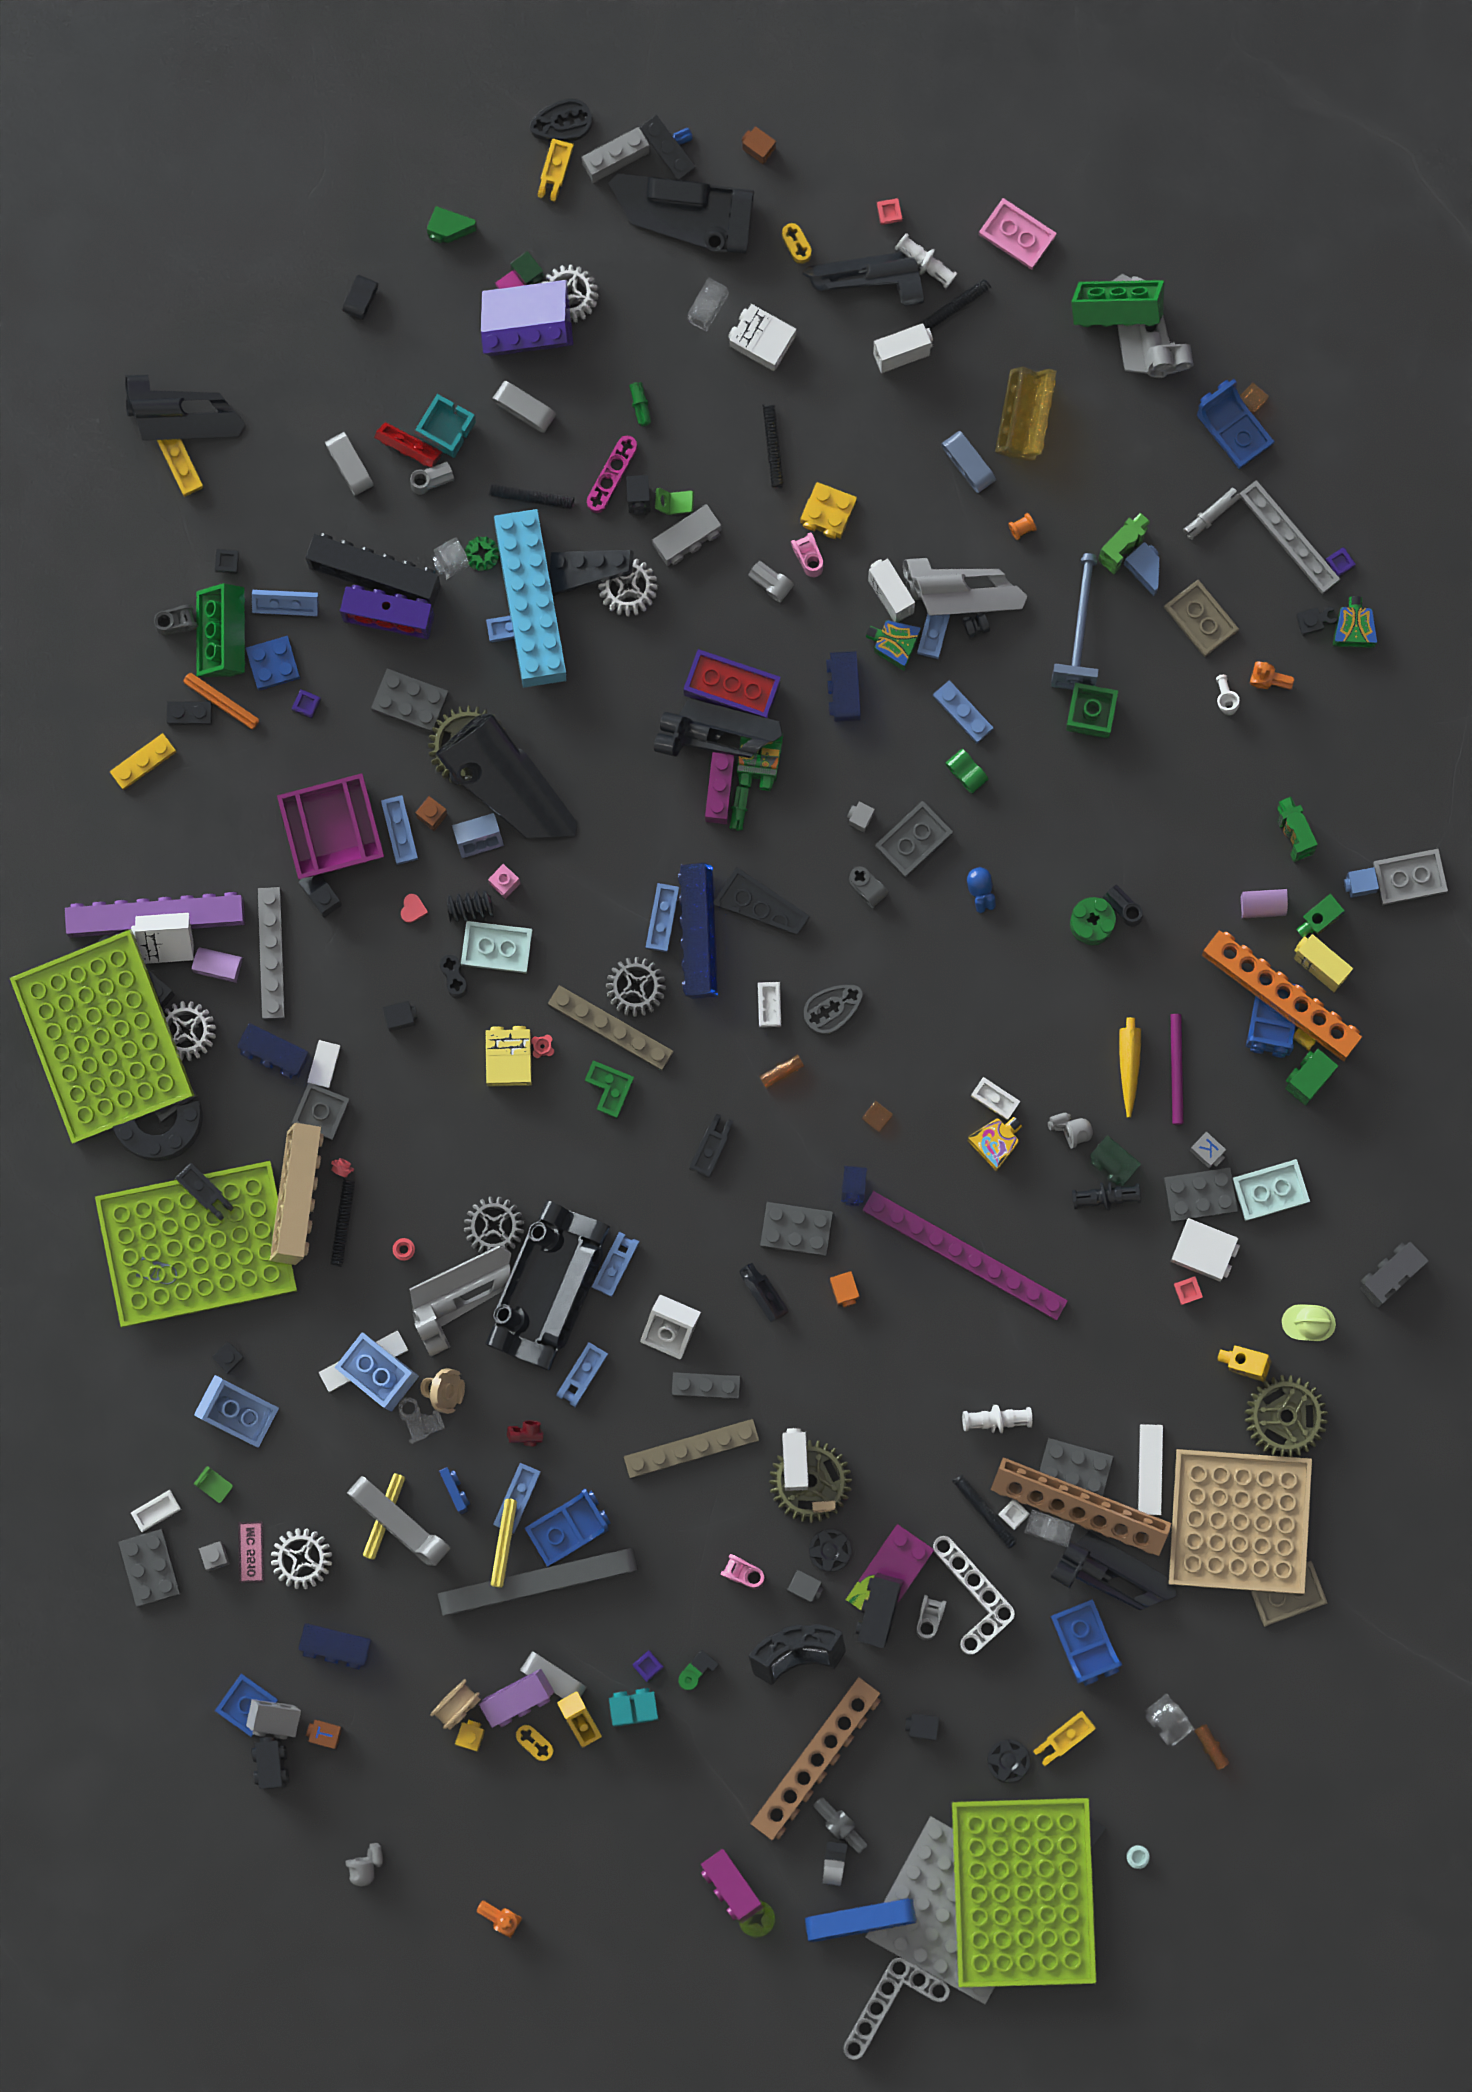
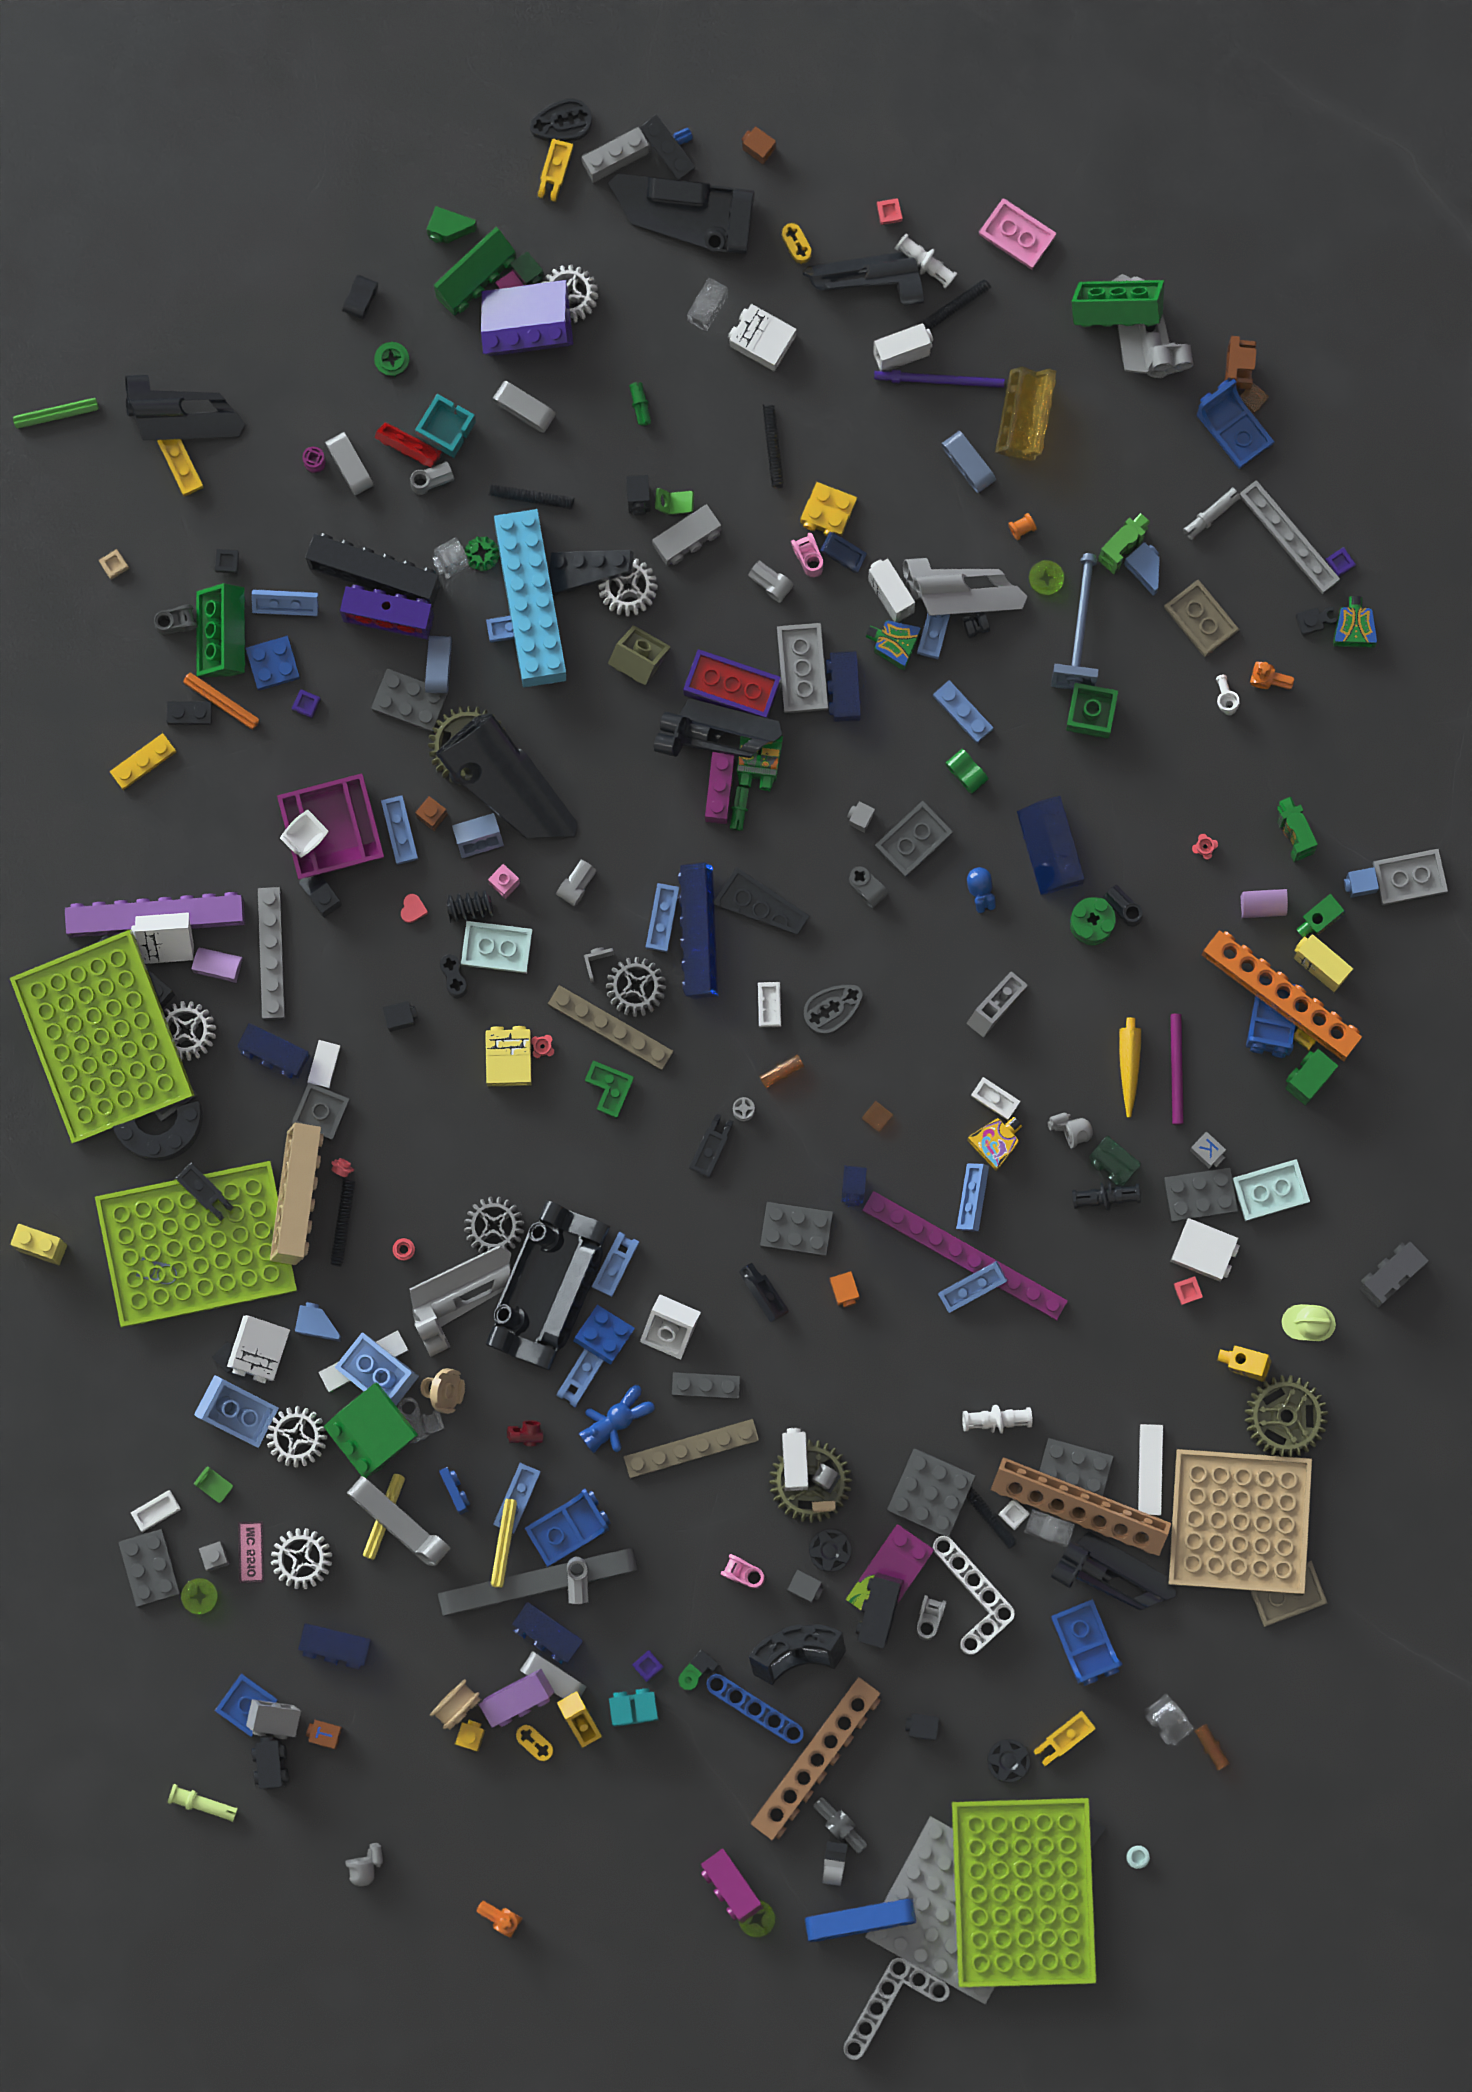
dark pink beam [587,435,637,513] -> none
none -> light yellow brick [10,1224,67,1266]
none -> bright green axle [13,398,99,428]
none -> tan tile [99,549,129,580]
none -> yellowish green pin [168,1784,238,1822]
none -> clear neon green gear [181,1578,218,1615]
none -> white brick [227,1316,290,1384]
none -> white gear [266,1406,327,1468]
none -> white piece [280,810,329,858]
none -> medium blue slope [295,1302,341,1342]
none -> magenta wheel [302,446,326,473]
none -> green slope [323,1382,418,1478]
none -> green gear [374,342,409,376]
none -> sand blue beam [425,636,452,694]
none -> green slope [434,227,516,316]
none -> clear blue brick [512,1602,584,1665]
none -> light grey piece [556,860,597,907]
none -> light grey piece [567,1557,588,1604]
none -> blue plate [573,1305,635,1365]
none -> blue animal [579,1385,655,1453]
none -> light grey bracket [584,947,614,983]
none -> olive slope [608,625,671,685]
none -> blue beam [707,1674,803,1744]
none -> light grey wheel [733,1097,755,1122]
none -> light grey plate [777,623,828,714]
none -> light grey leg [811,1463,841,1494]
none -> dark blue tile [820,532,867,573]
none -> dark purple bar [874,370,1004,388]
none -> dark grey plate [887,1448,976,1537]
none -> medium blue plate [938,1261,1008,1313]
none -> medium blue plate [956,1164,989,1231]
none -> light grey slope [966,972,1028,1037]
none -> clear blue slope [1017,796,1084,895]
none -> clear neon green gear [1029,560,1064,596]
none -> coral plate [1192,834,1218,860]
none -> dark orange panel [1225,336,1256,389]

